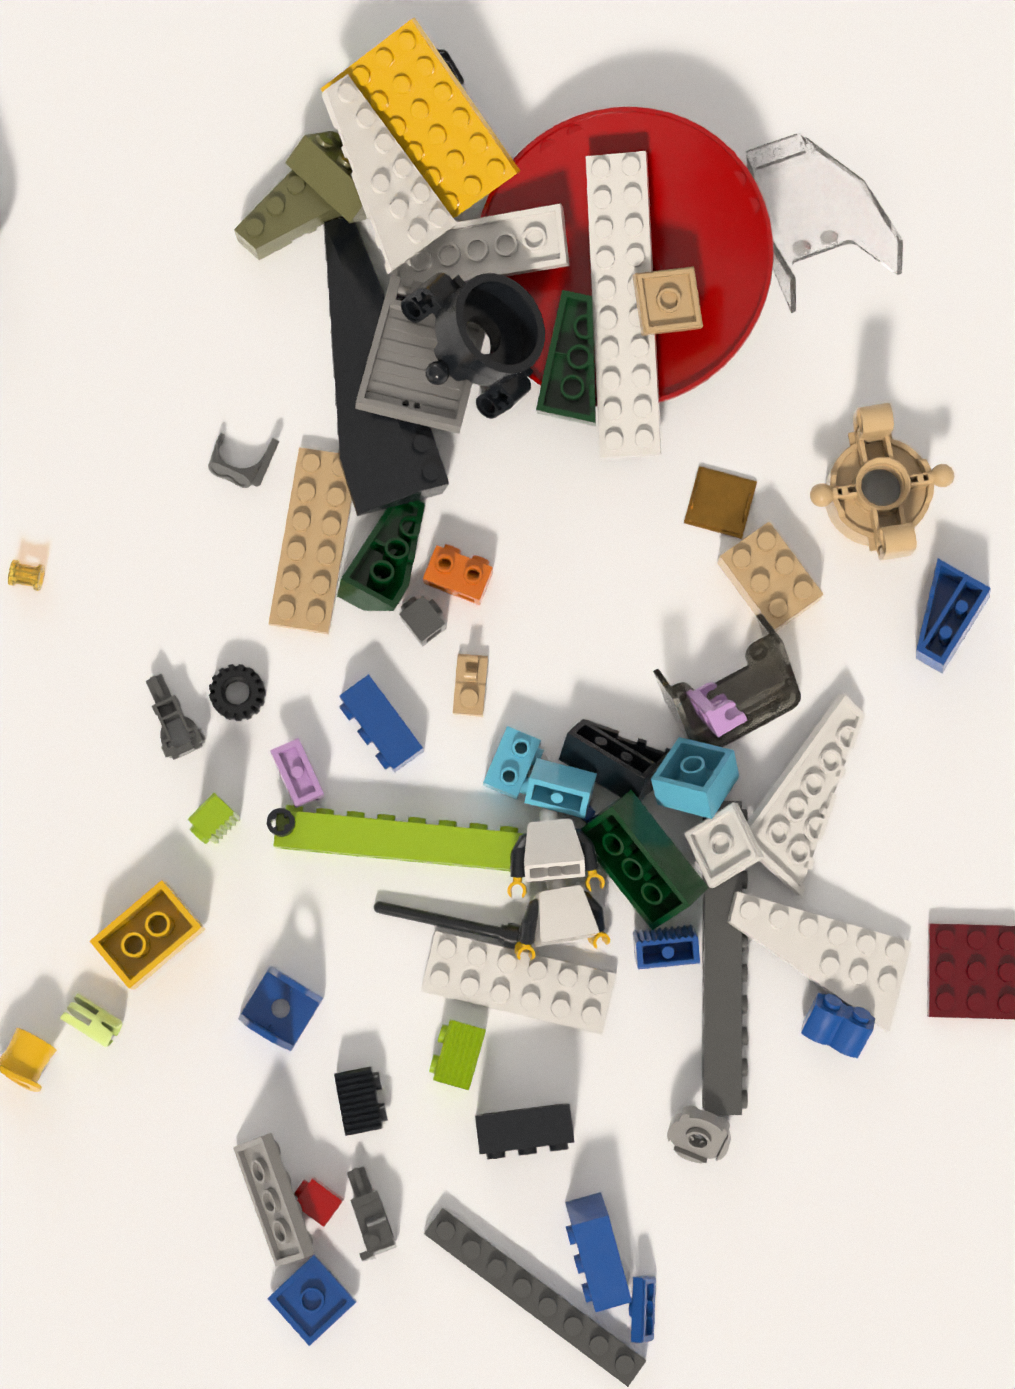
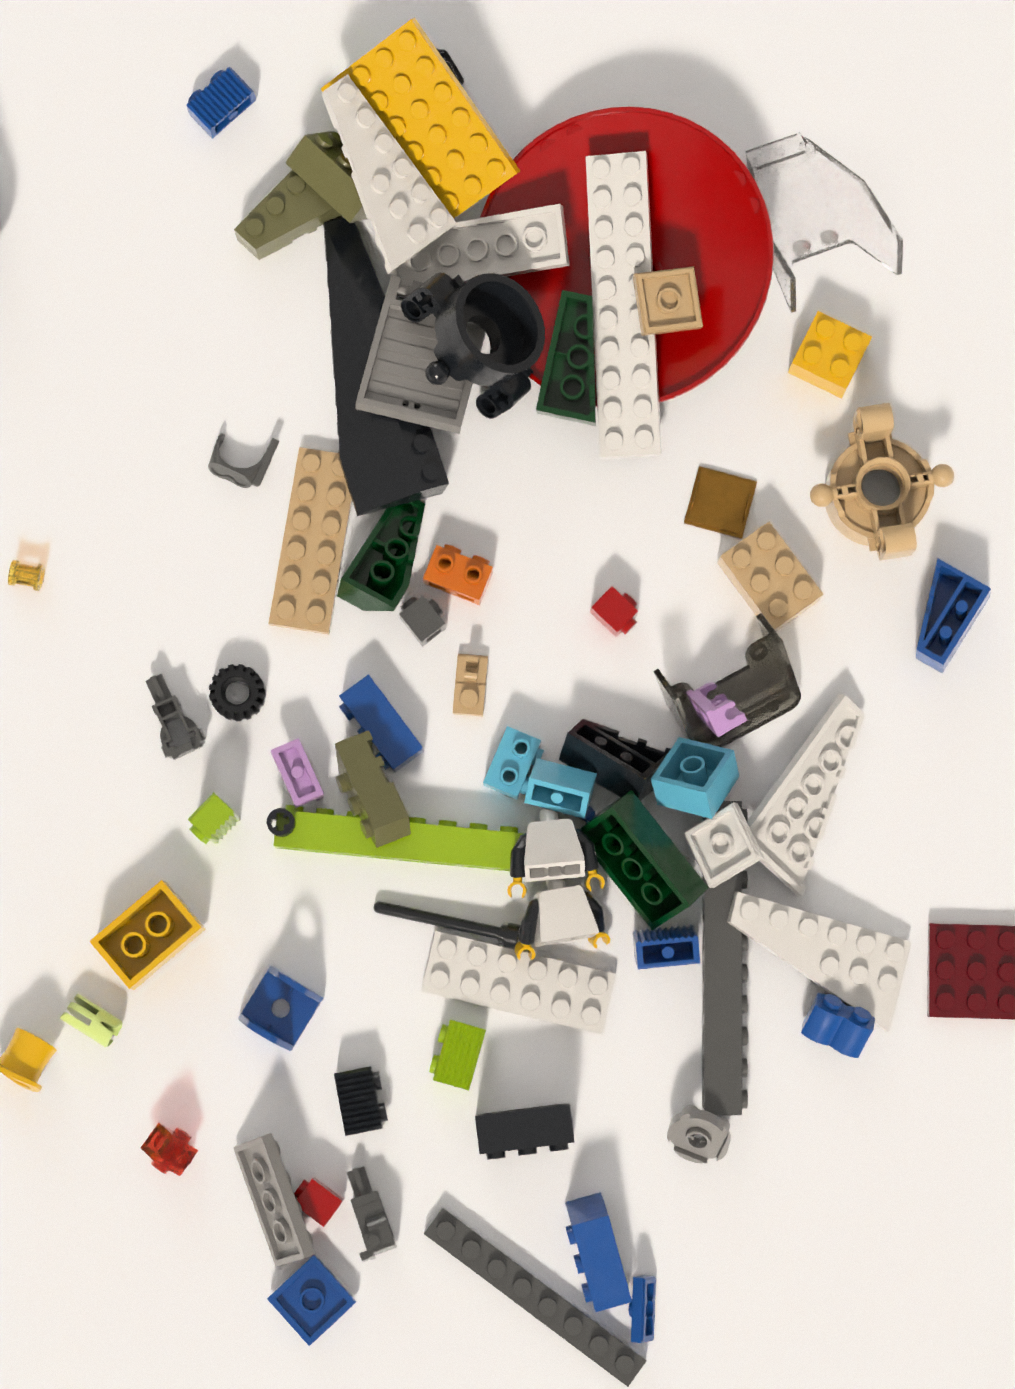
none -> clear red brick [140,1122,199,1176]
none -> blue brick [186,67,256,139]
none -> olive wedge [335,730,411,848]
none -> red brick [590,586,638,637]
none -> yellow brick [788,311,872,399]

